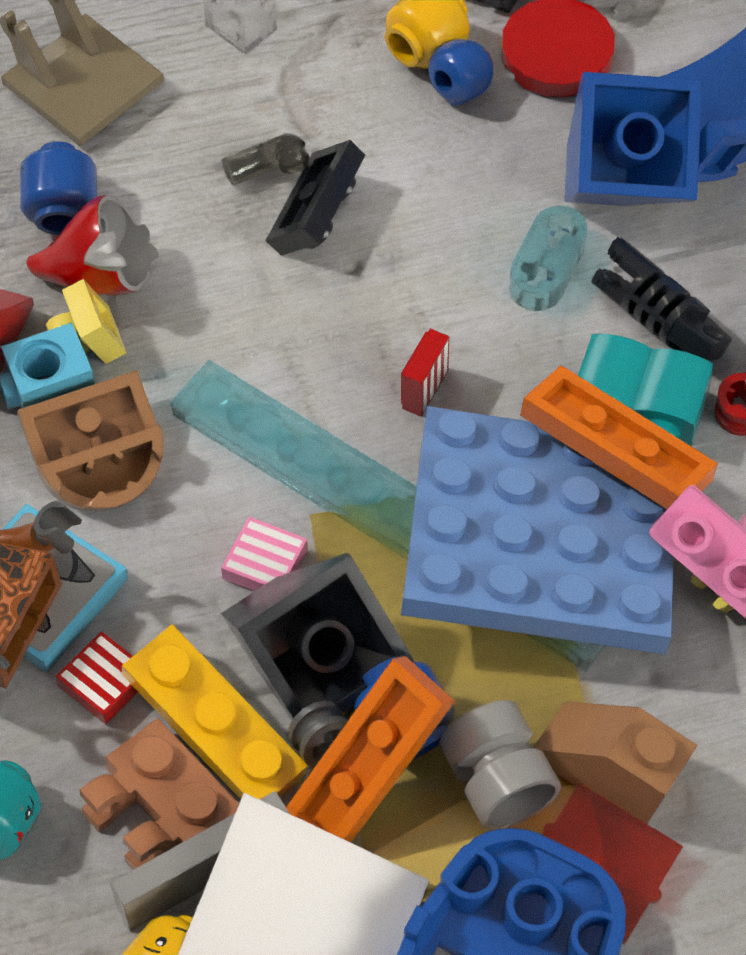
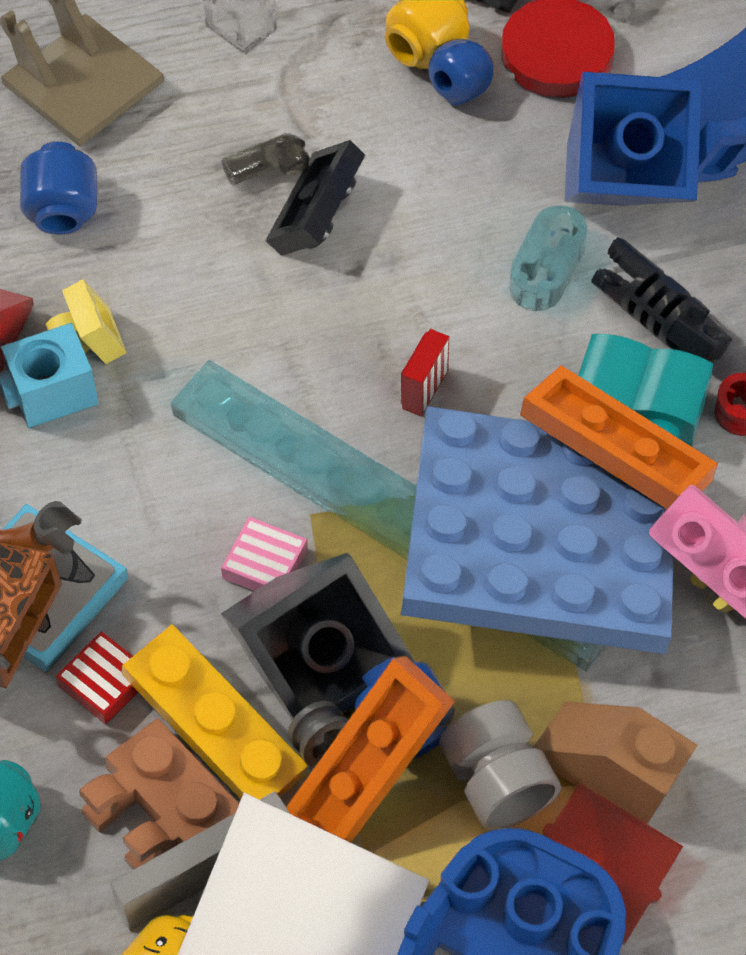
medium nougat slope [17,370,164,511] -> none
hat [26,195,159,296] -> none

